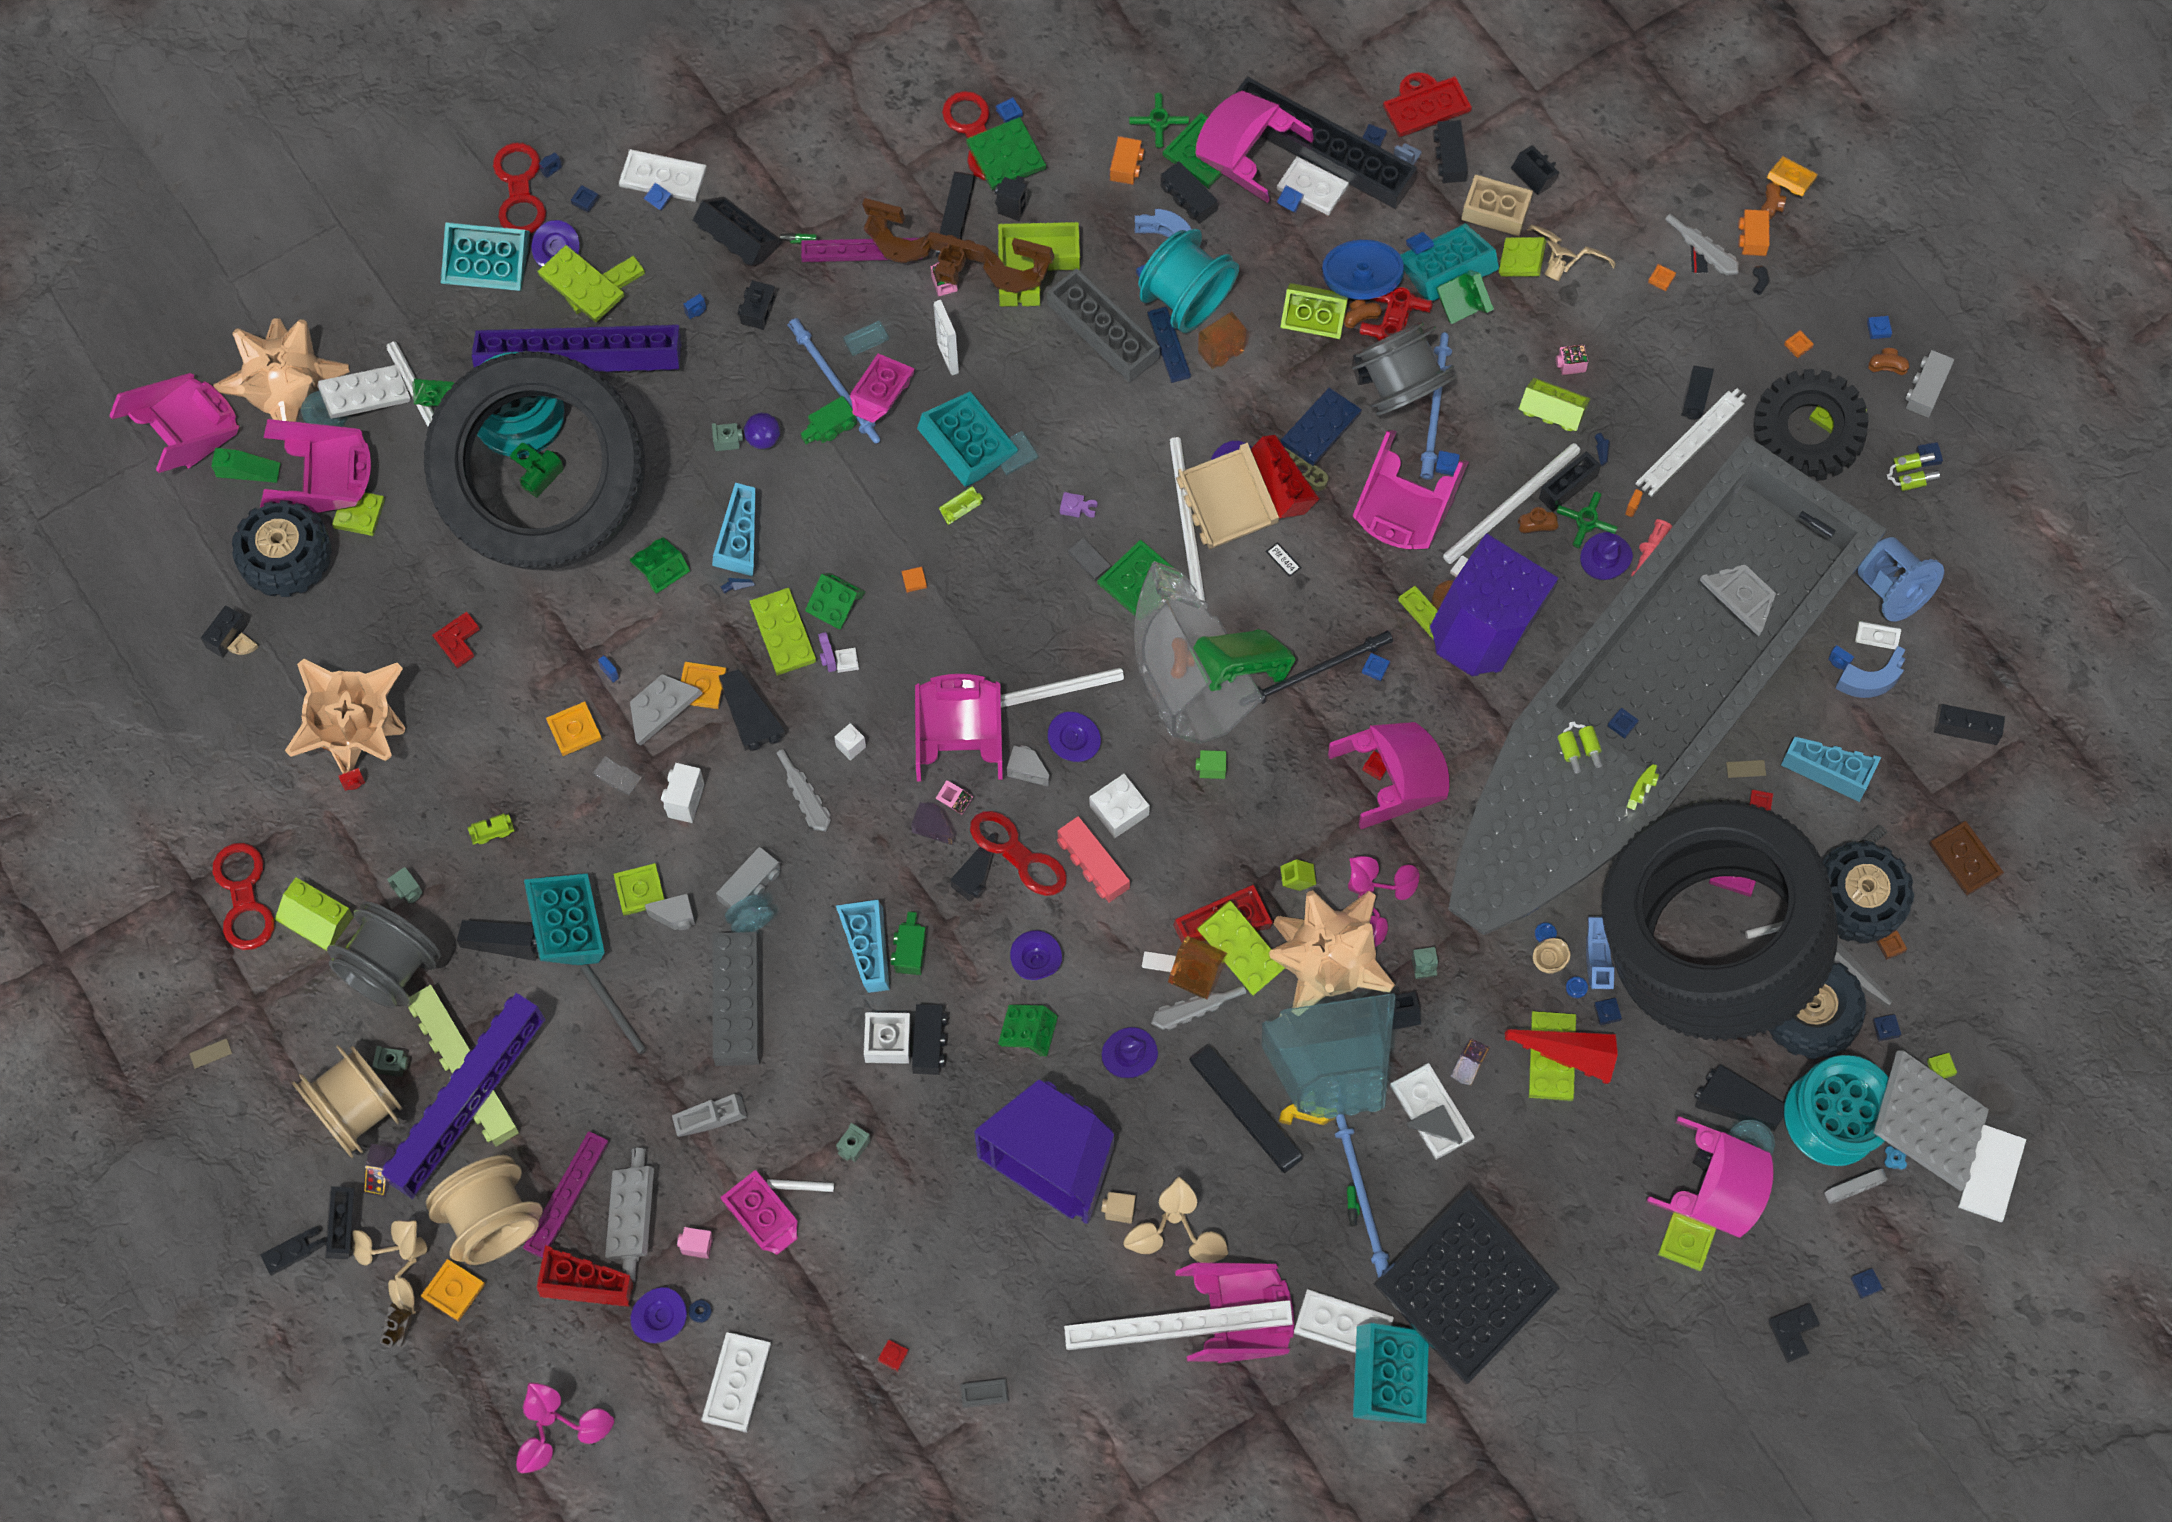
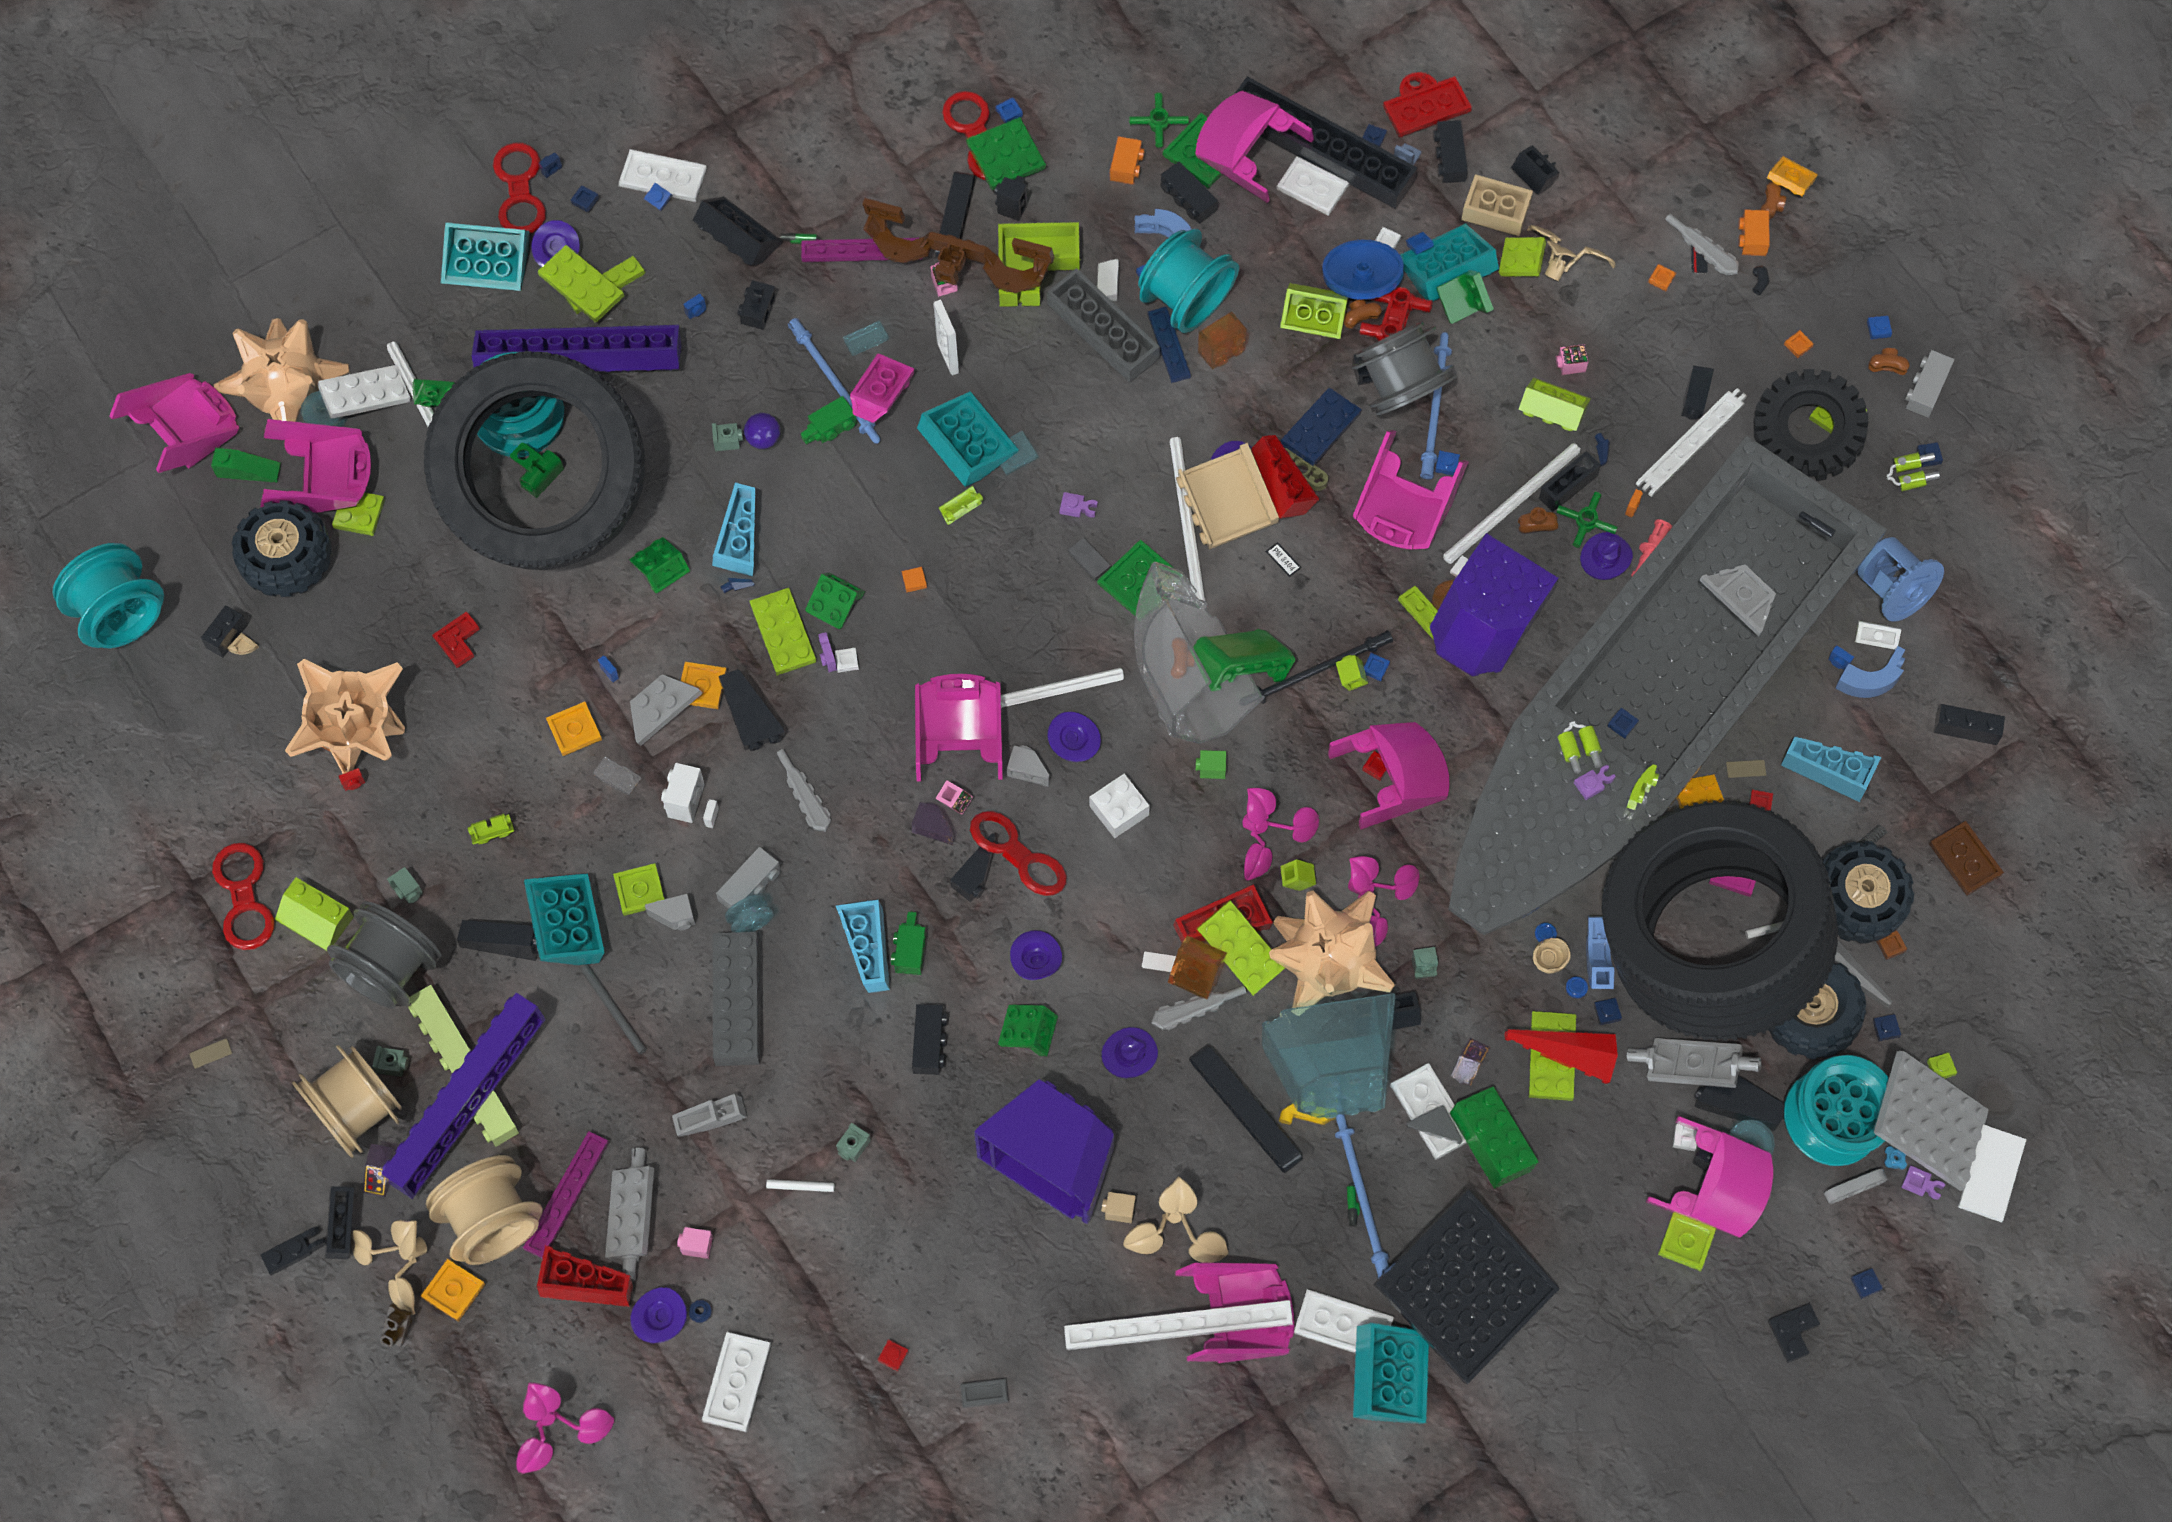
dark pink slope [720,1170,797,1255] -> none
white brick [834,723,866,761] -> none
white brick [864,1013,911,1063] -> none
coral brick [1057,816,1130,903] -> none
blue plate [1277,185,1304,212] -> none
none -> teal wheel [53,543,164,648]
none -> white tile [703,799,719,828]
none -> white slope [1097,259,1119,301]
none -> dark pink plant [1242,788,1319,880]
none -> lime brick [1336,655,1368,691]
none -> white tile [1375,227,1401,249]
none -> green brick [1449,1087,1539,1189]
none -> medium lavender plate [1574,765,1615,800]
none -> light grey plate [1627,1038,1761,1088]
none -> white tile [1673,1124,1697,1151]
none -> light orange plate [1677,775,1724,809]
none -> medium lavender plate [1901,1166,1945,1200]

